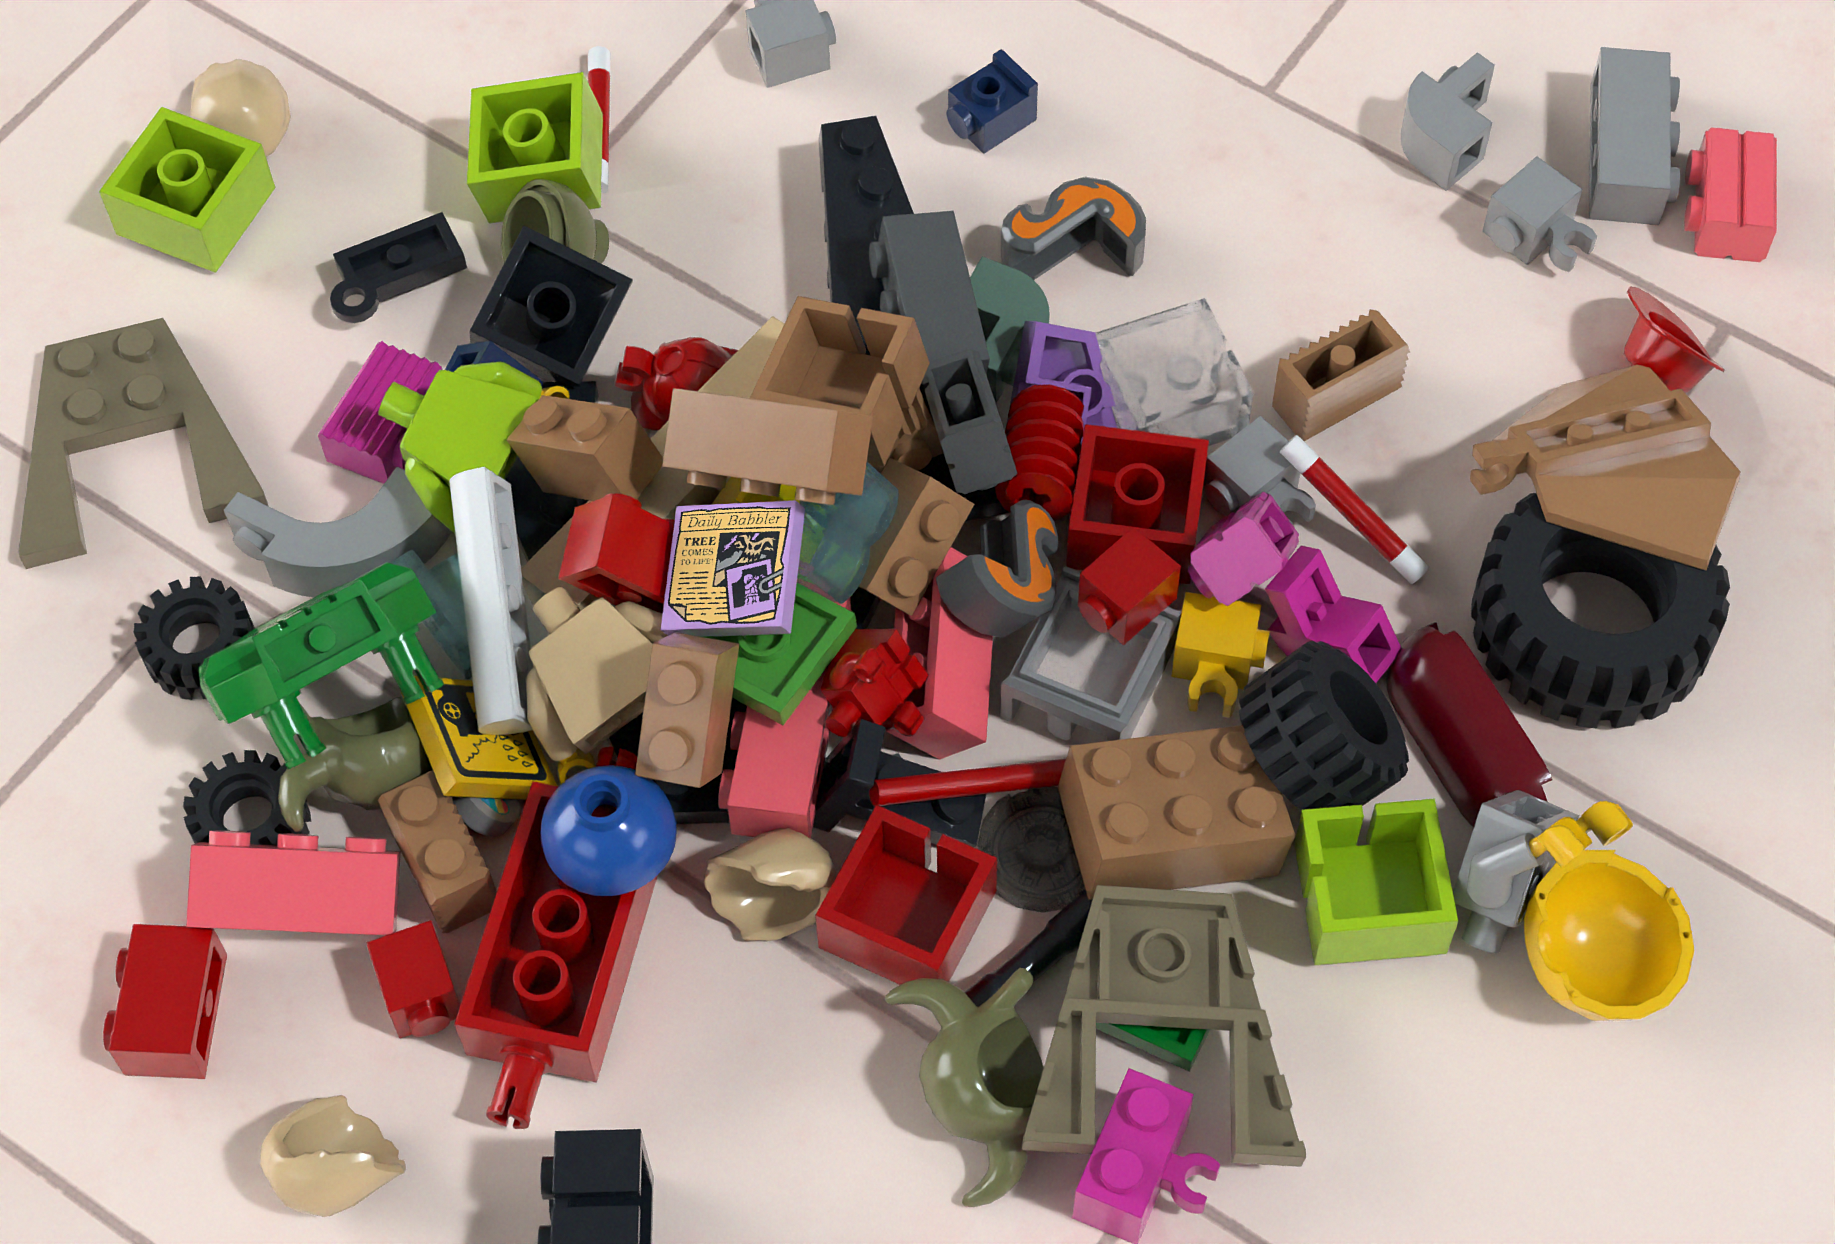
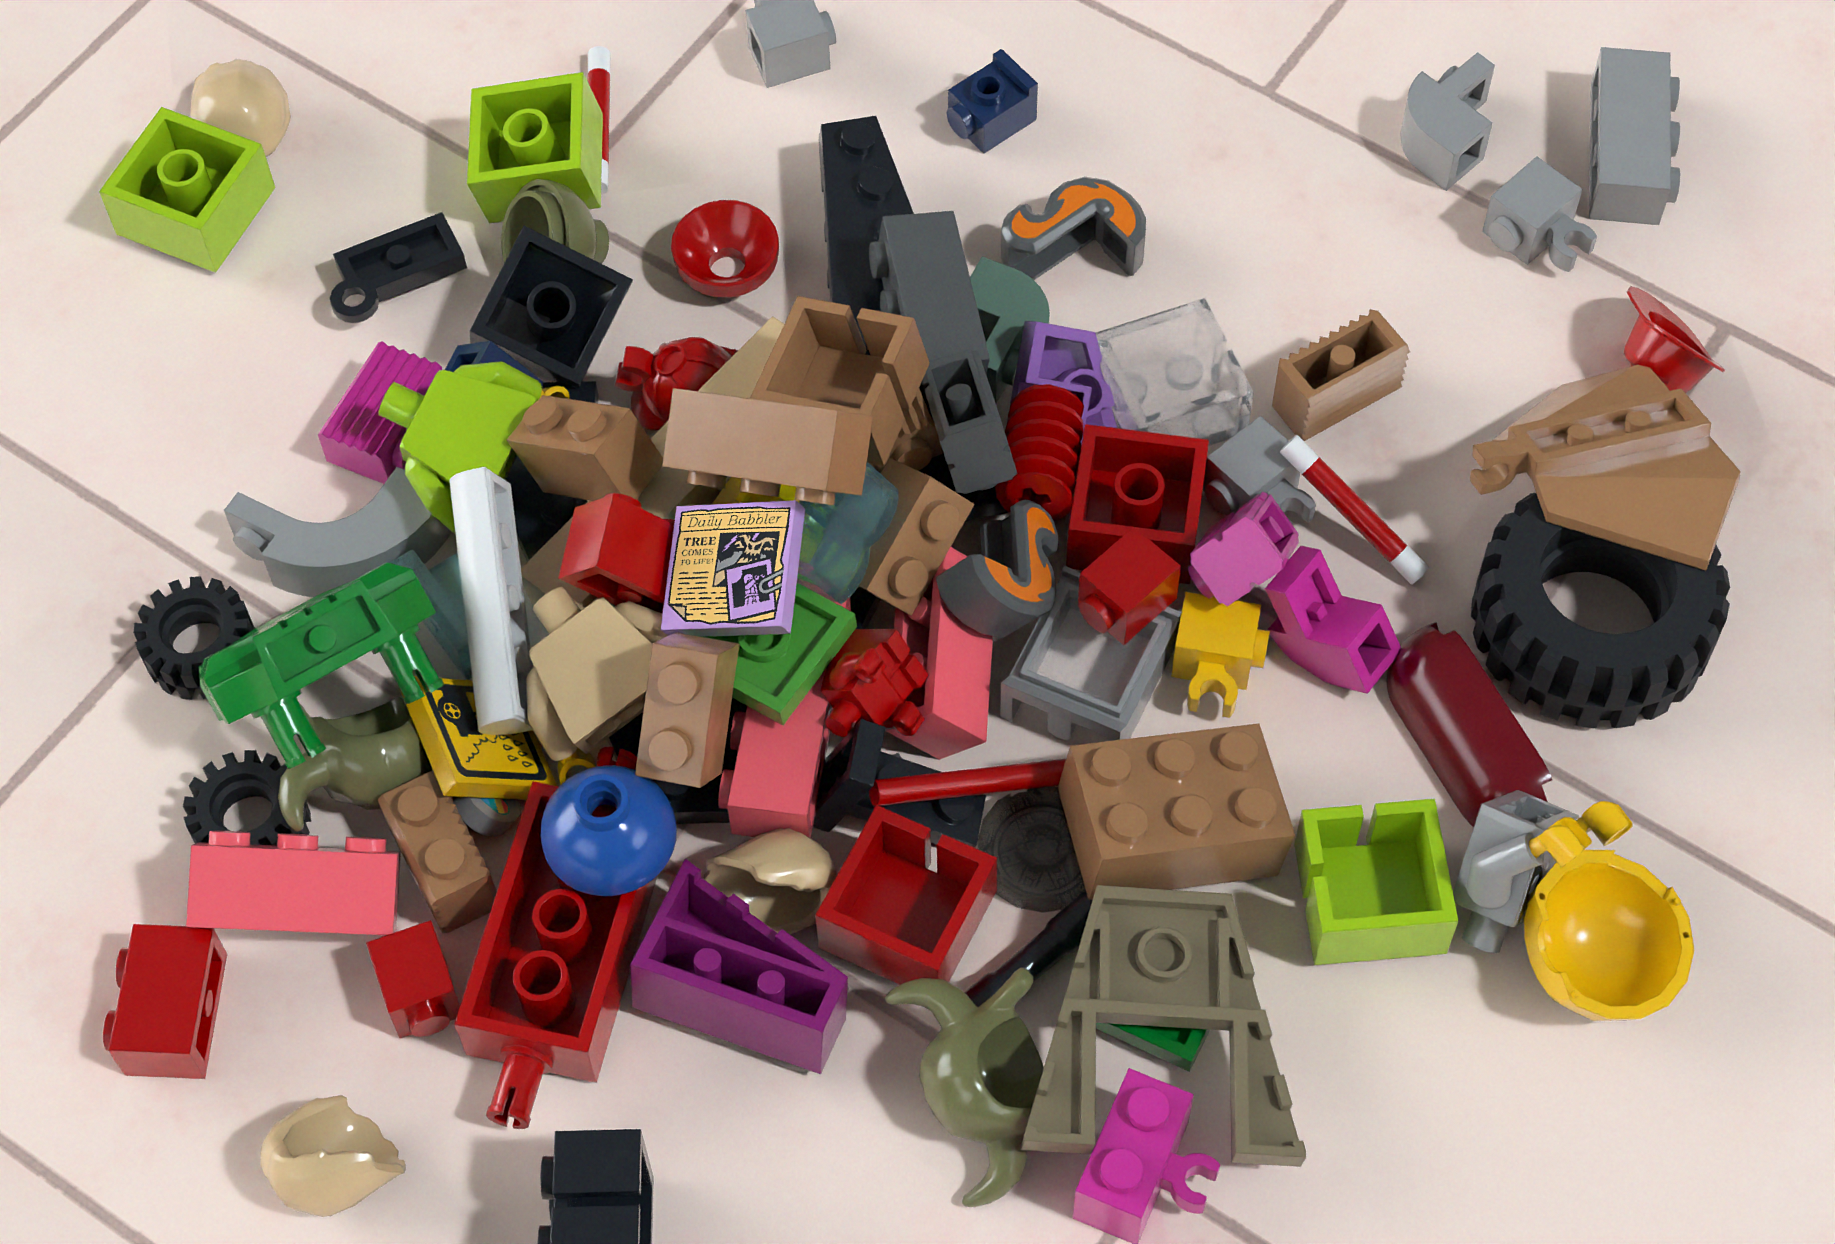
dark tan wing [18,318,269,569] -> none
black tyre [1239,641,1409,810] -> none
coral brick [1684,127,1777,262] -> none
none -> magenta wedge [630,859,848,1074]
none -> red piece [671,200,779,297]

